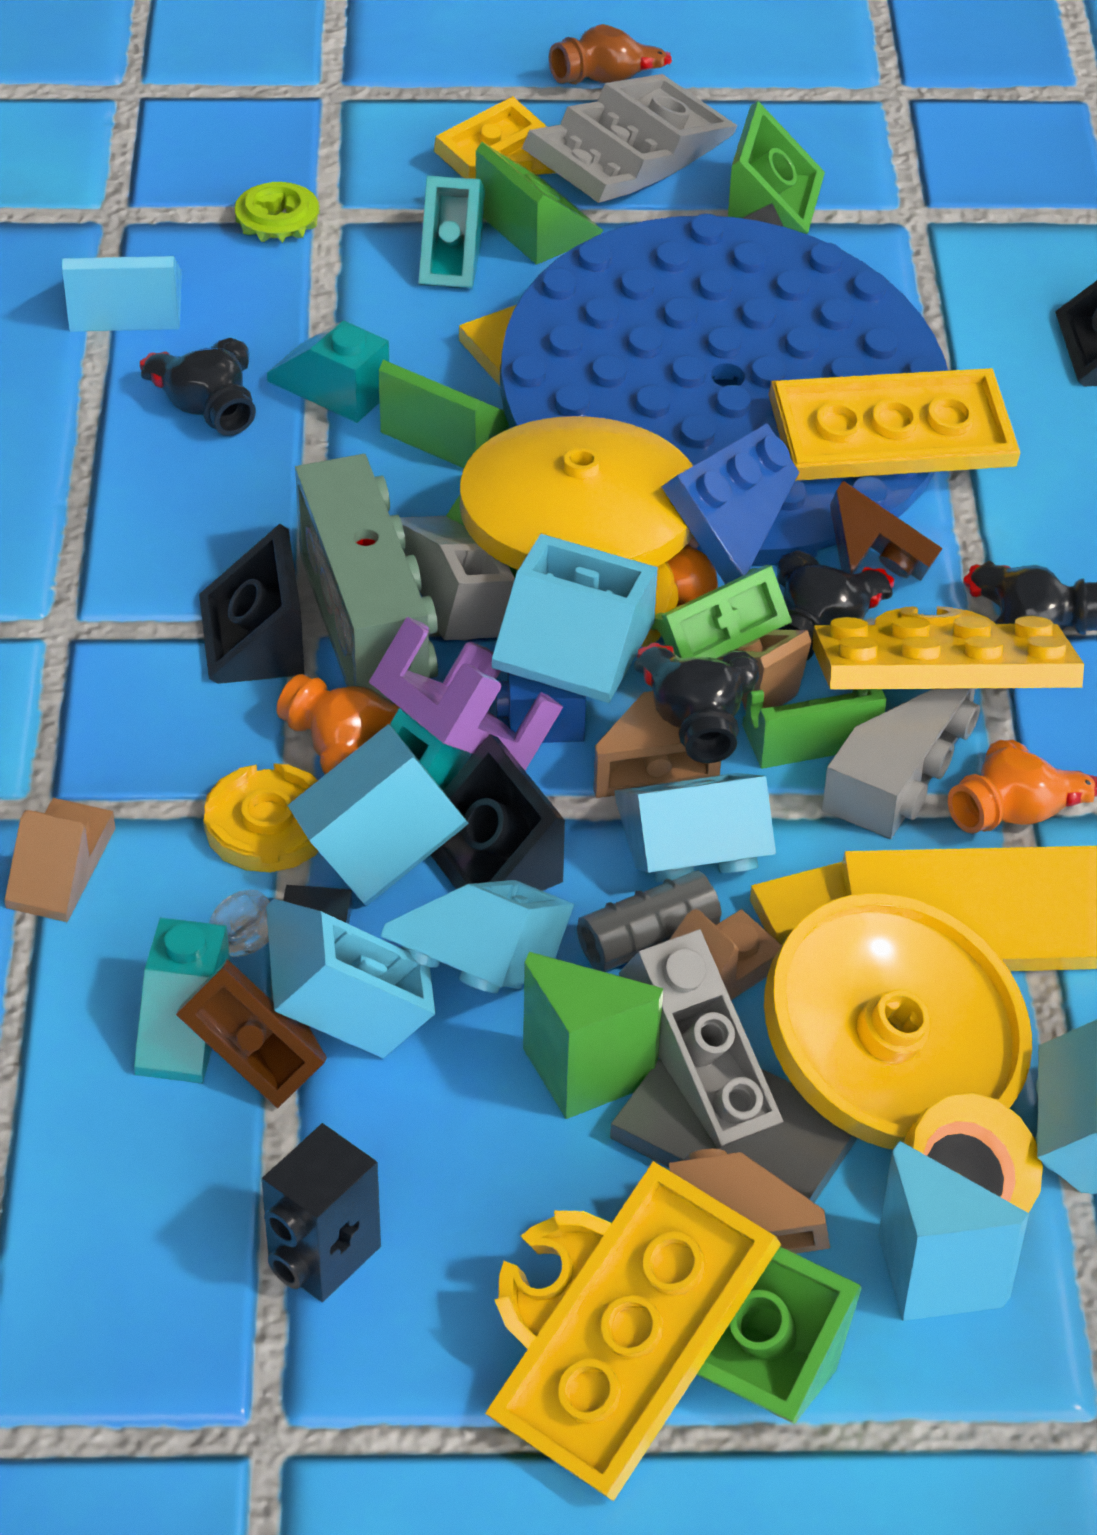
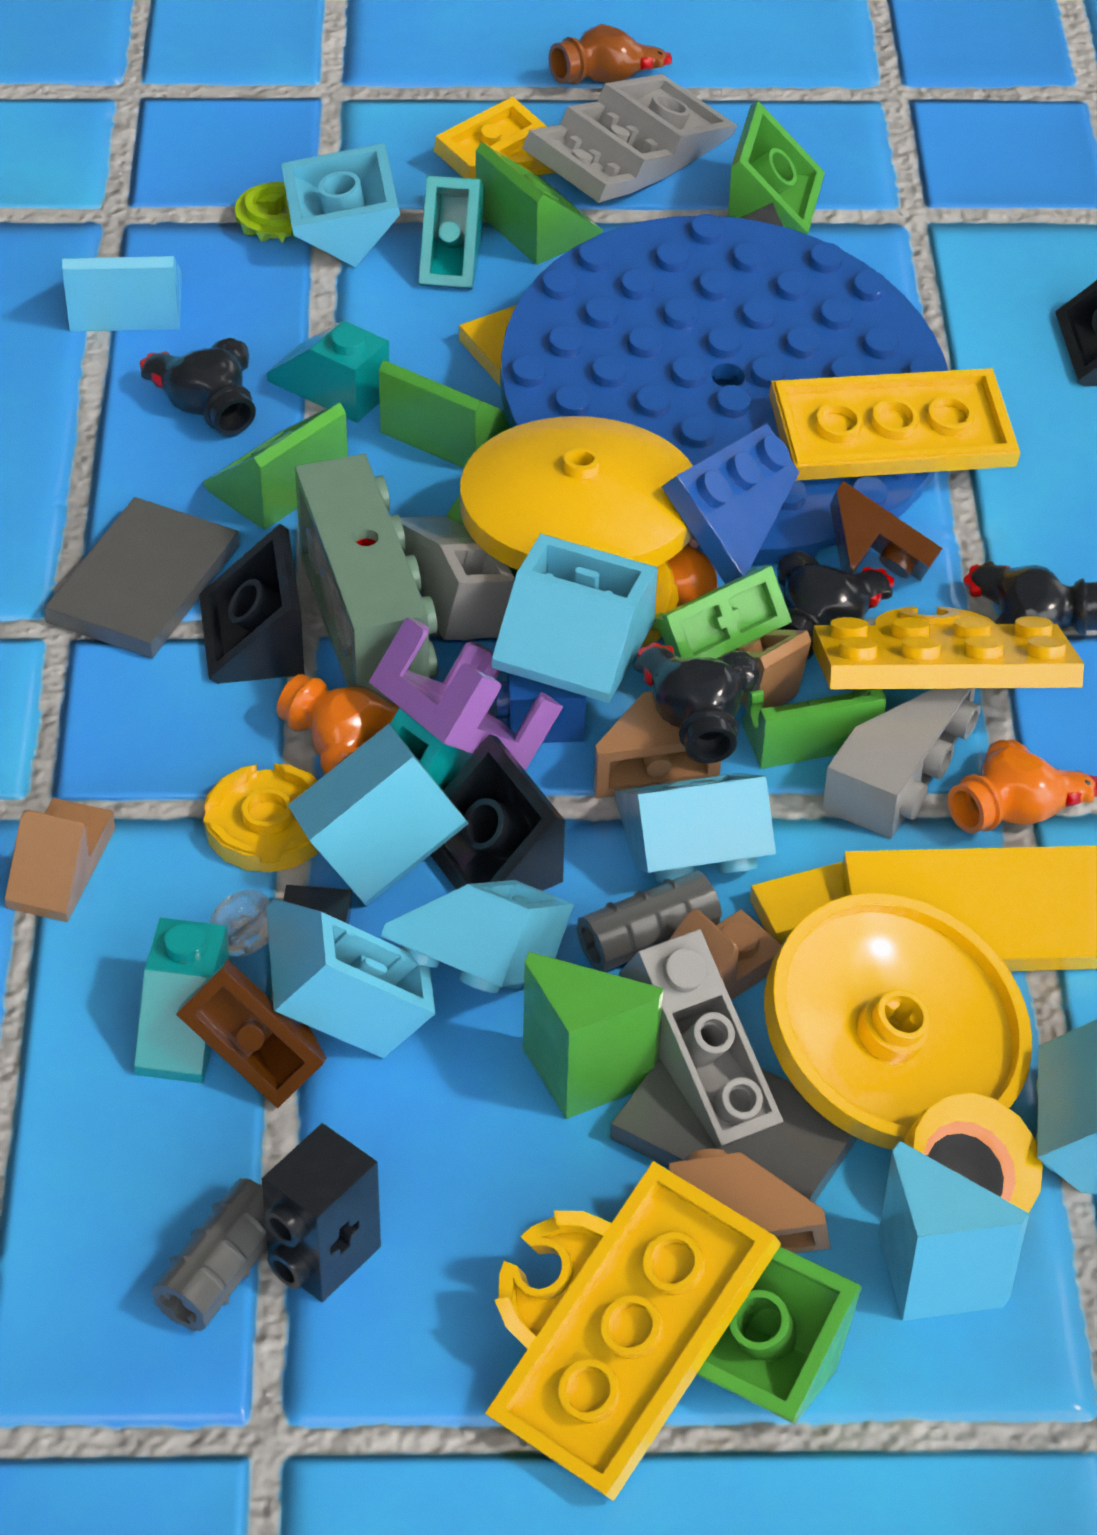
none -> dark grey tile [44,497,239,659]
none -> dark grey axle [151,1178,268,1331]
none -> bright green slope [203,402,348,530]
none -> medium azure slope [281,143,400,268]

